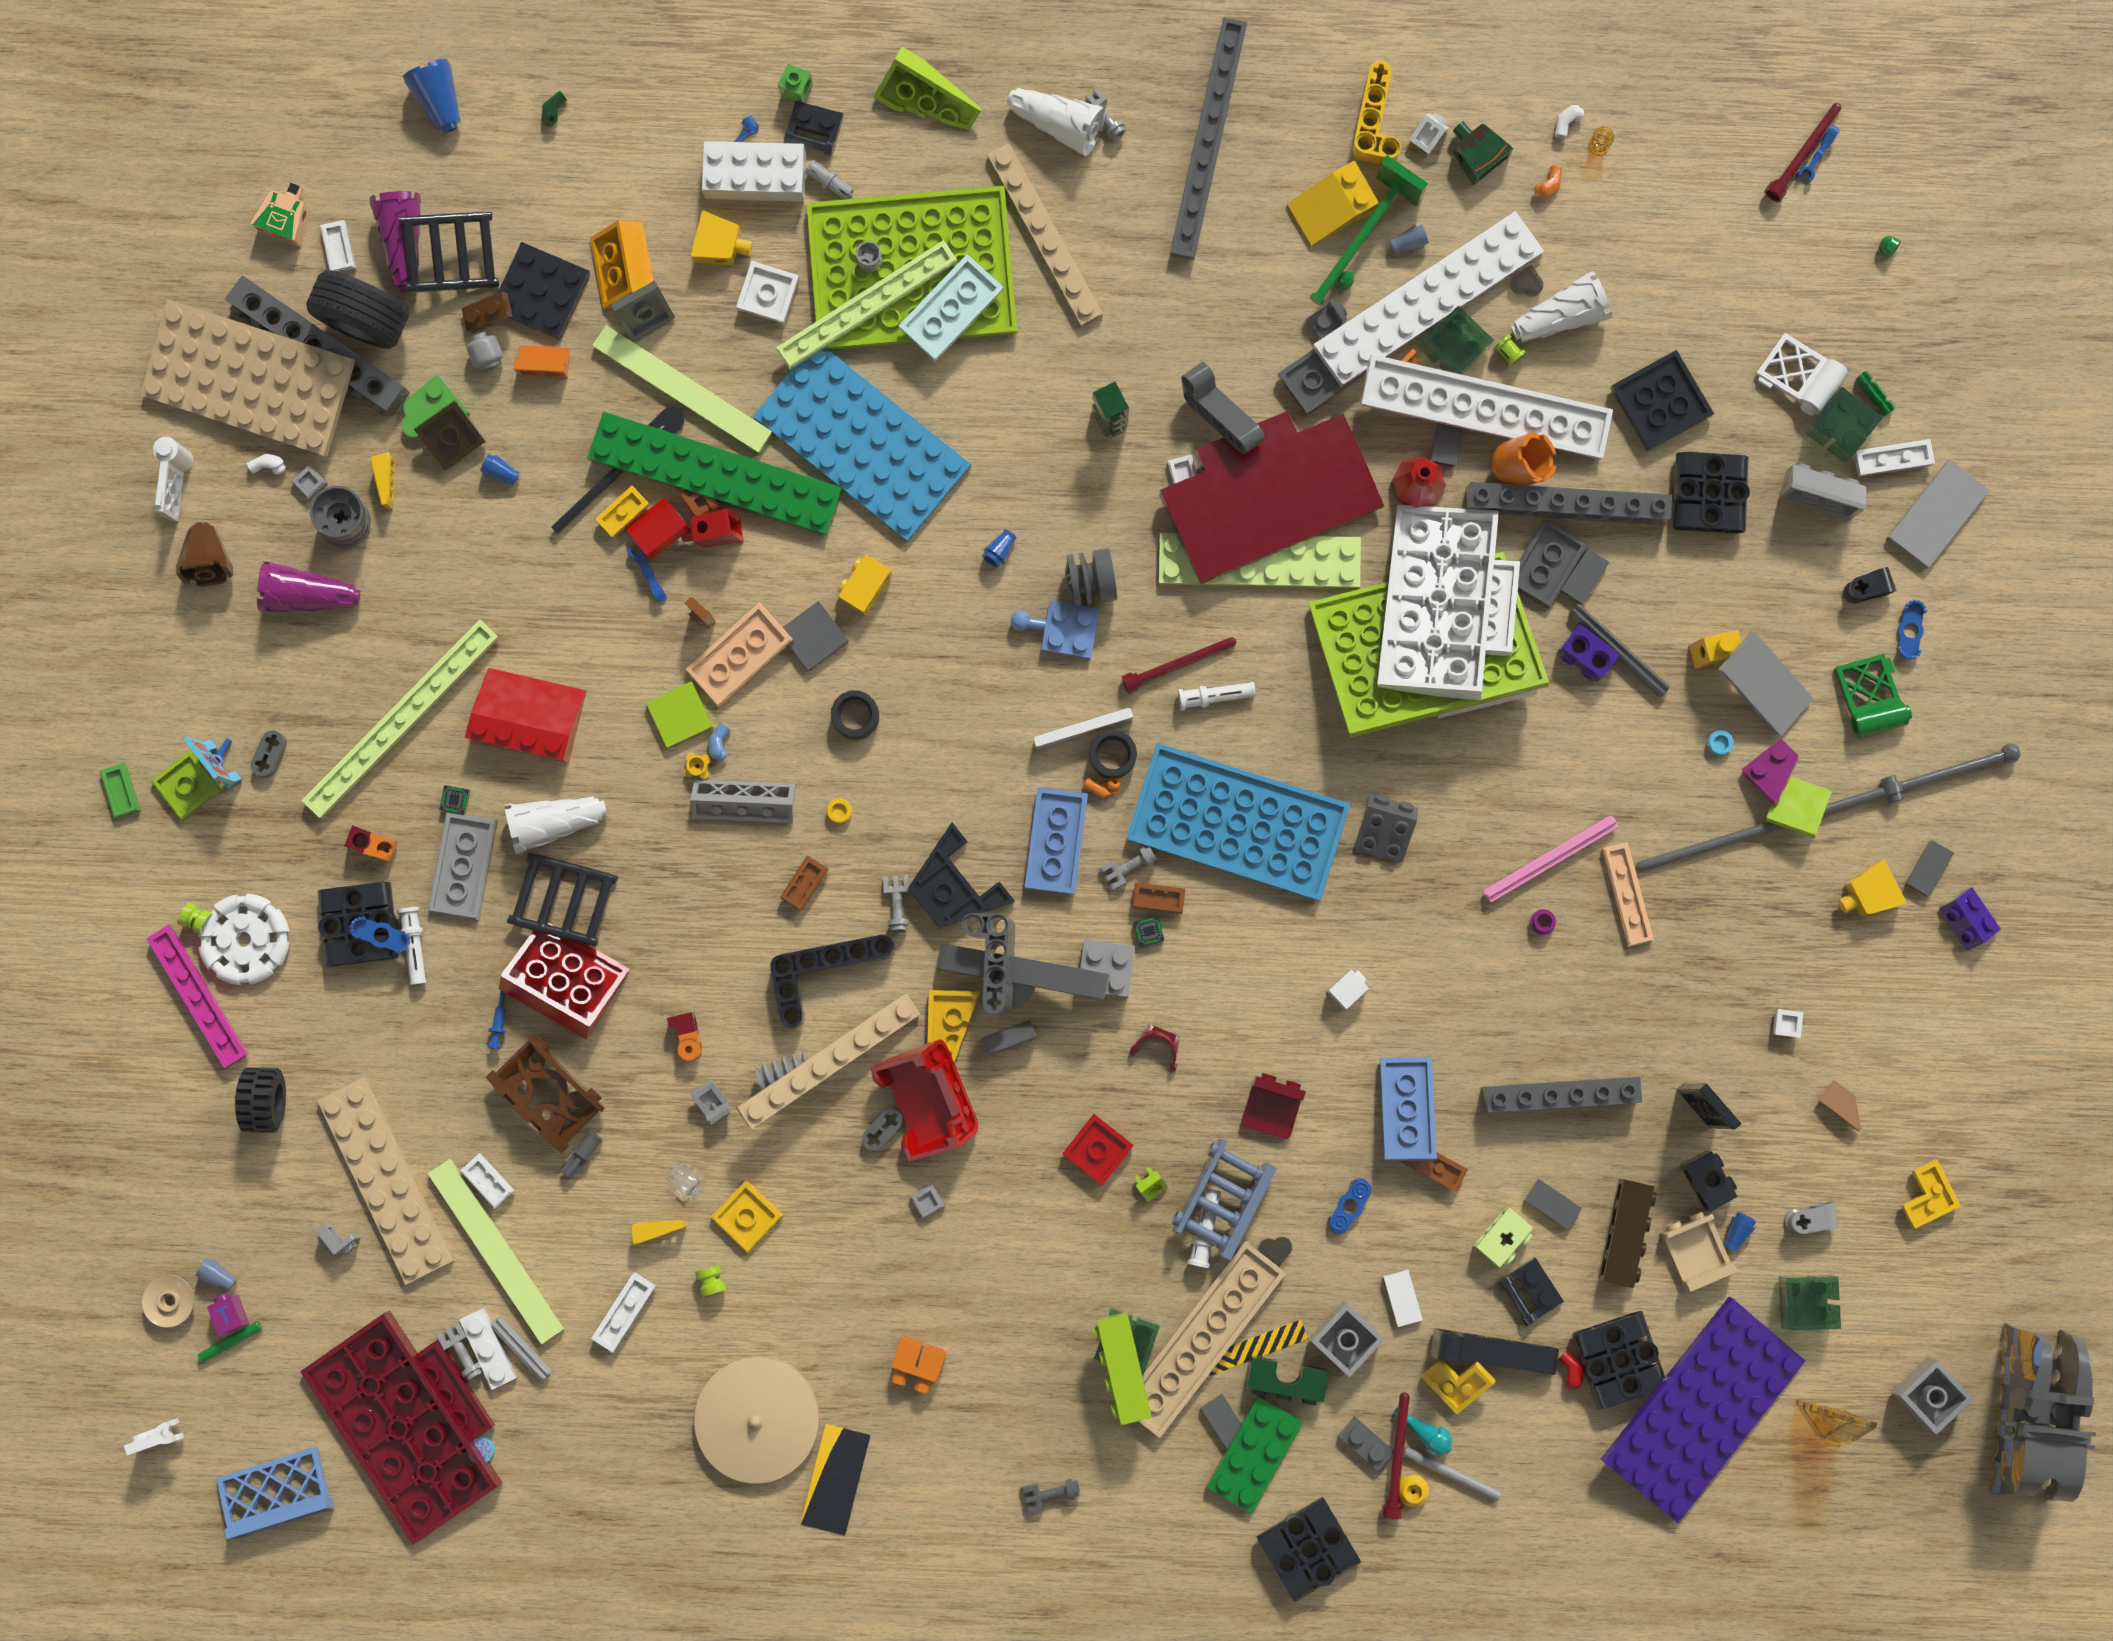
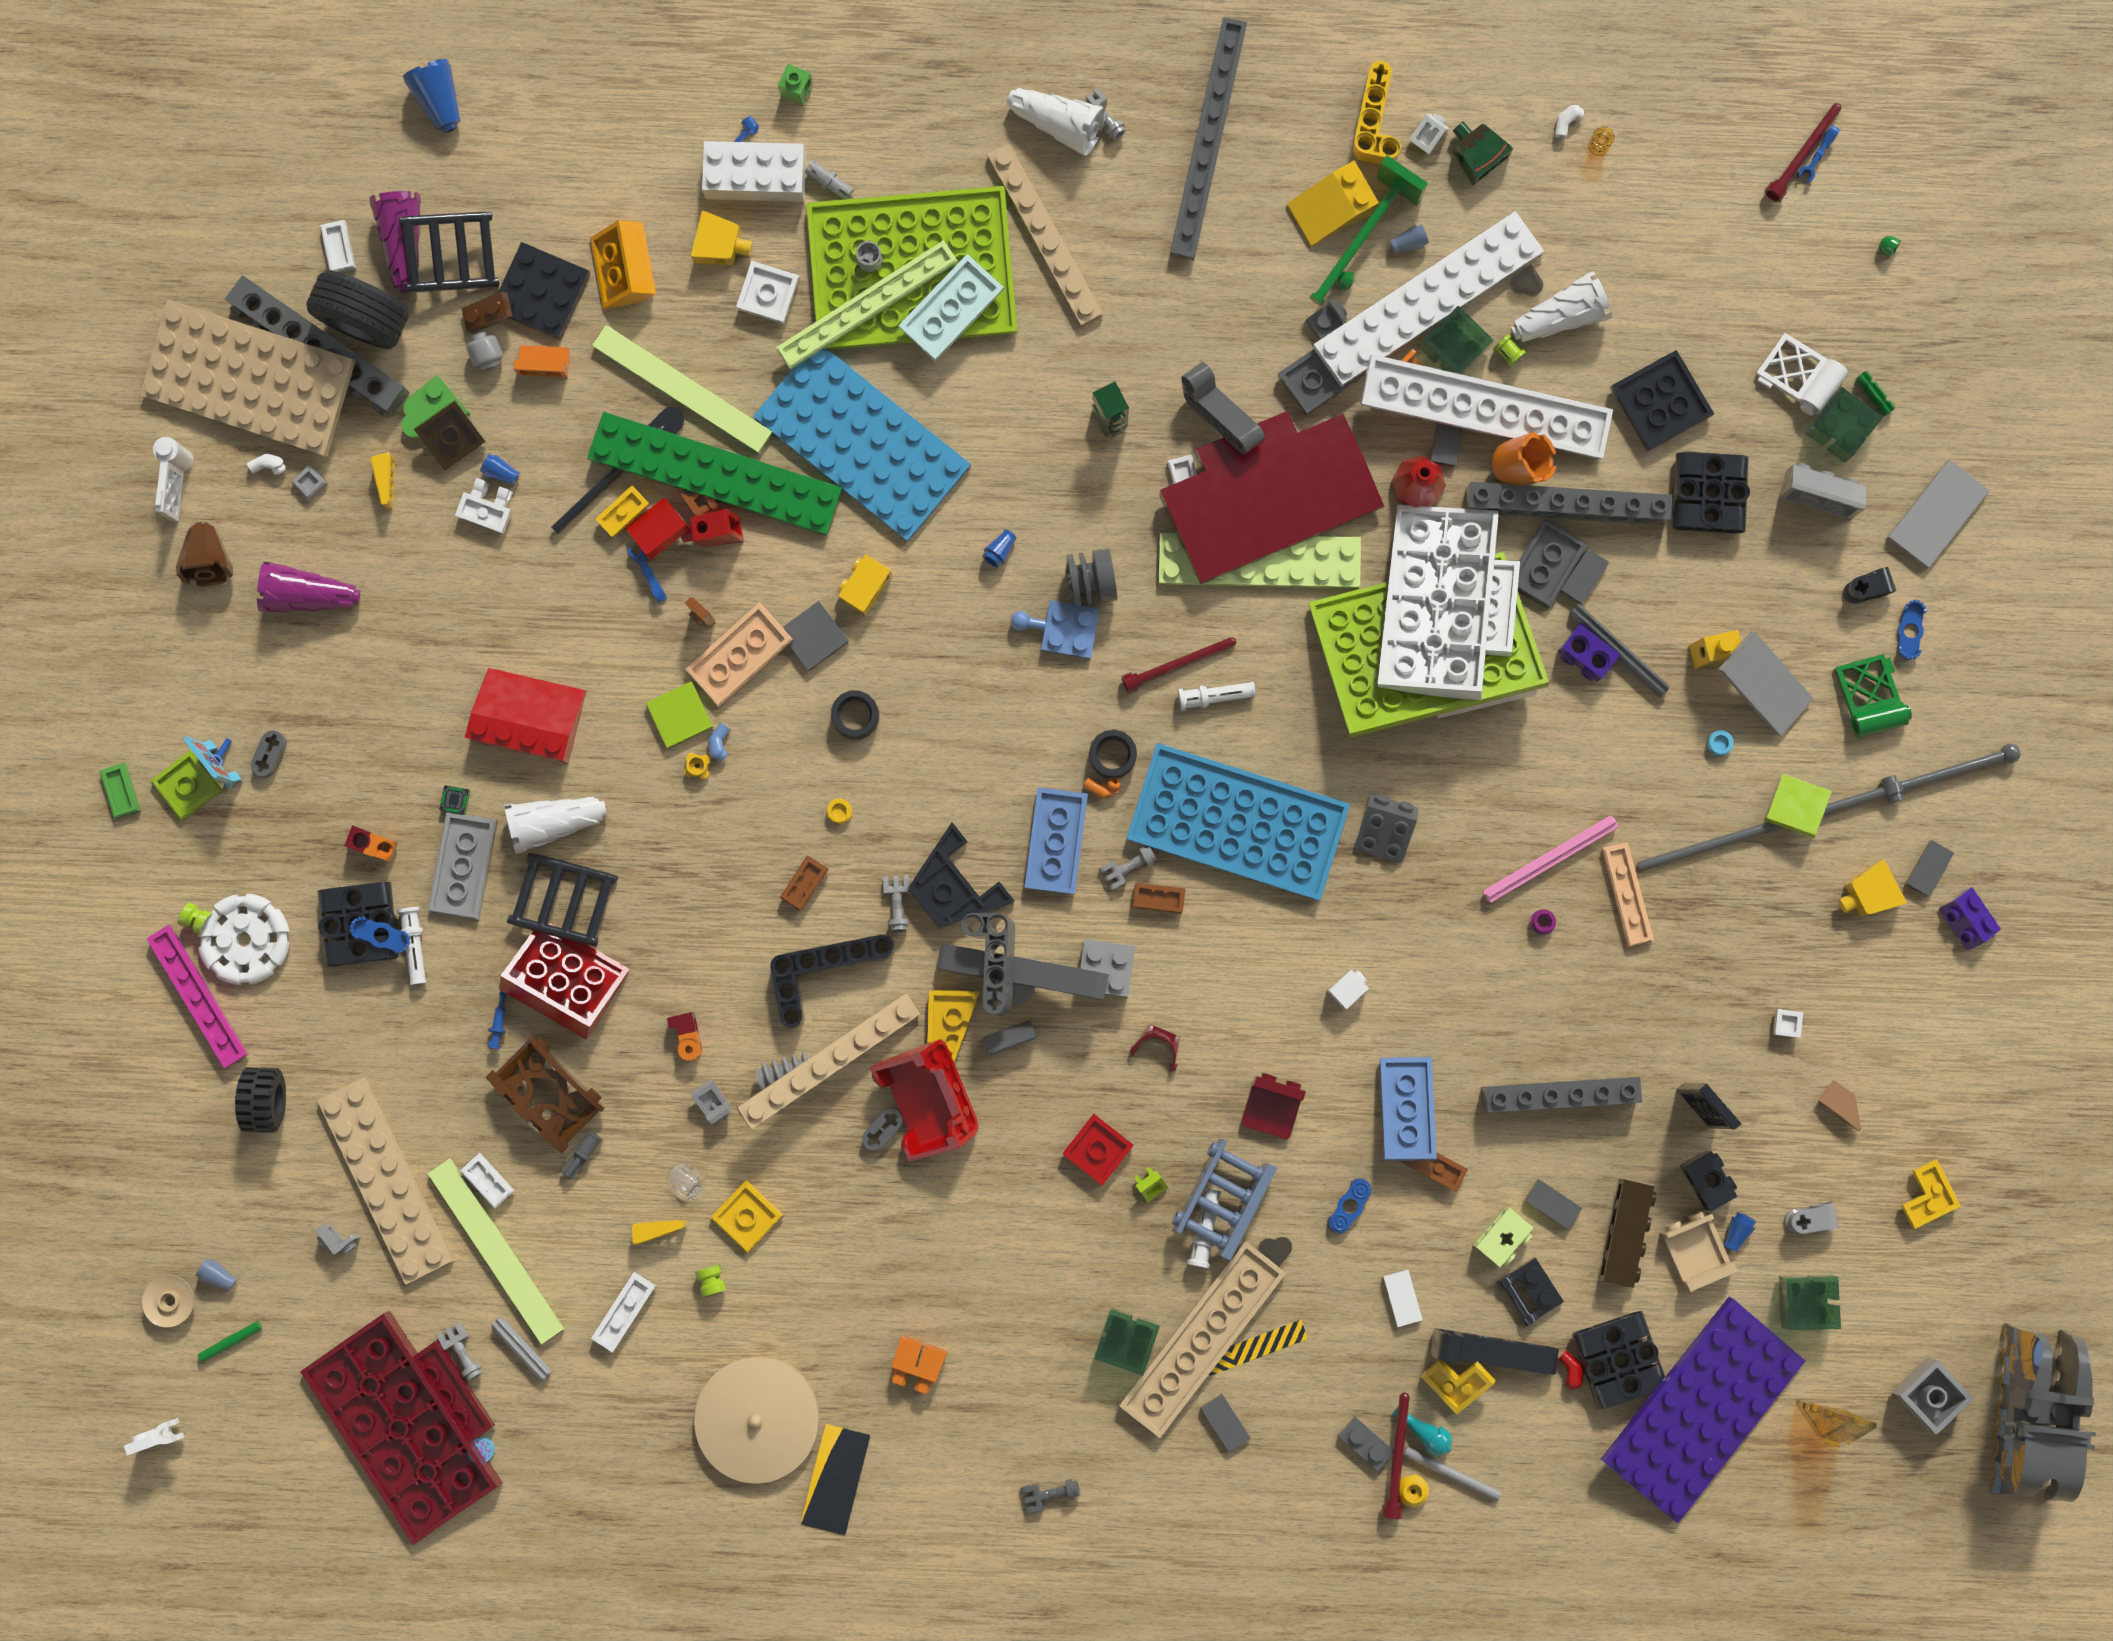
magenta brick [207,1293,249,1336] -> none
medium blue fence [216,1447,335,1540] -> none
torso [250,183,310,248] -> none
yellowish green plate [301,619,499,819] -> none
dark grey wheel [310,486,371,548] -> none
white plate [459,1307,517,1390] -> none
dark green arm [542,90,567,126] -> none
dark grey plate [611,280,675,342] -> none
light grey fence [690,780,795,823] -> none
black plate [784,101,844,156] -> none
lime wedge [873,46,982,130] -> none
light grey tile [910,1184,945,1219] -> none
white tile [1034,708,1133,750] -> none
lime brick [1093,1312,1152,1425] -> none
tile [1133,916,1164,947] -> none
green plate [1206,1395,1303,1513] -> none
dark green arch [1245,1355,1329,1406] -> none
black connector [1256,1496,1362,1603] -> none
light grey brick [1309,1301,1385,1378] -> none
orange arm [1534,166,1562,198] -> none
magenta wing [1742,739,1798,806] -> none
white plate [1854,439,1935,477] -> none
none -> white plate [455,478,513,534]

